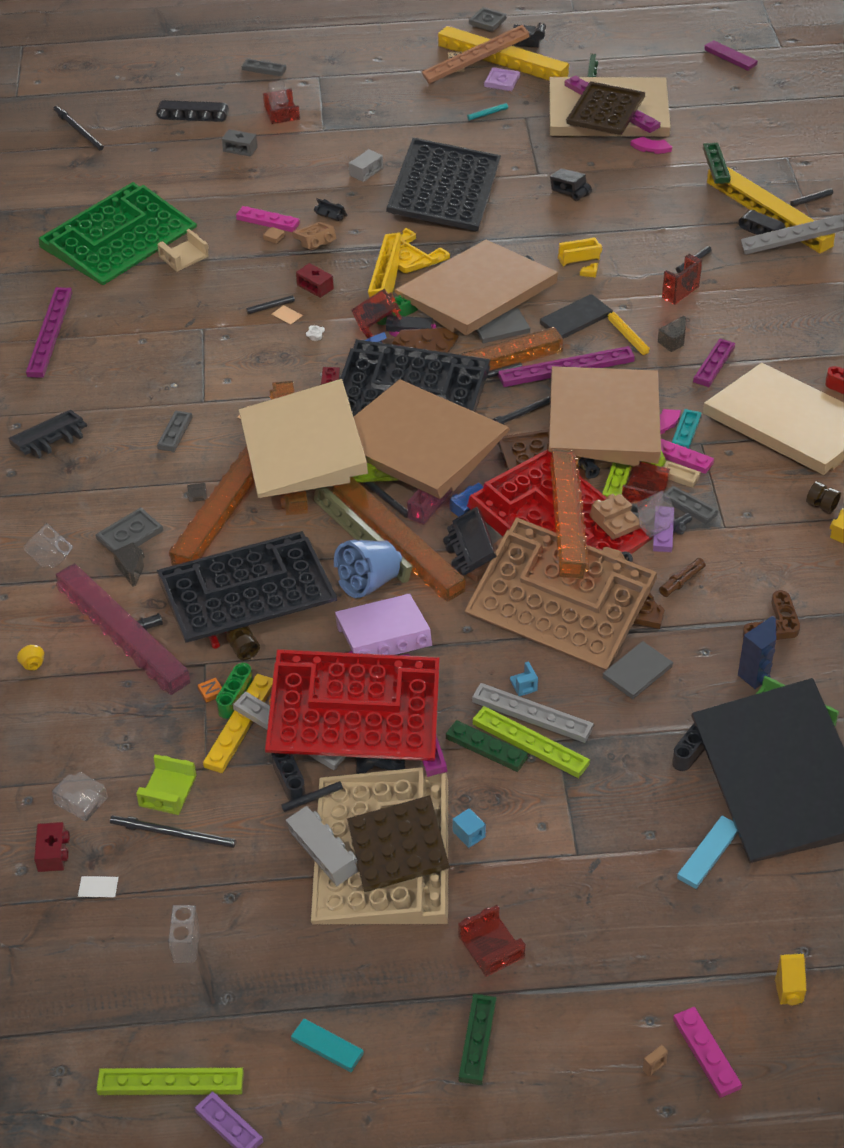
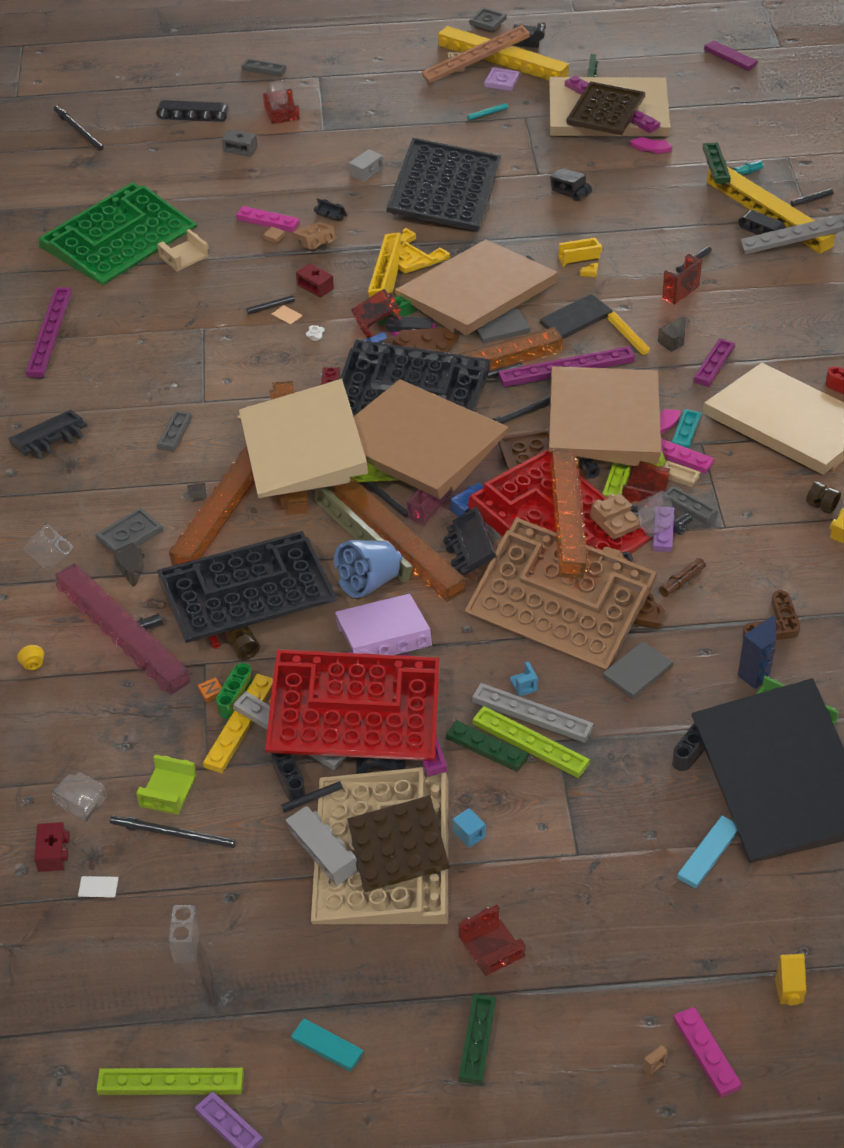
none -> teal axle [733,161,764,175]

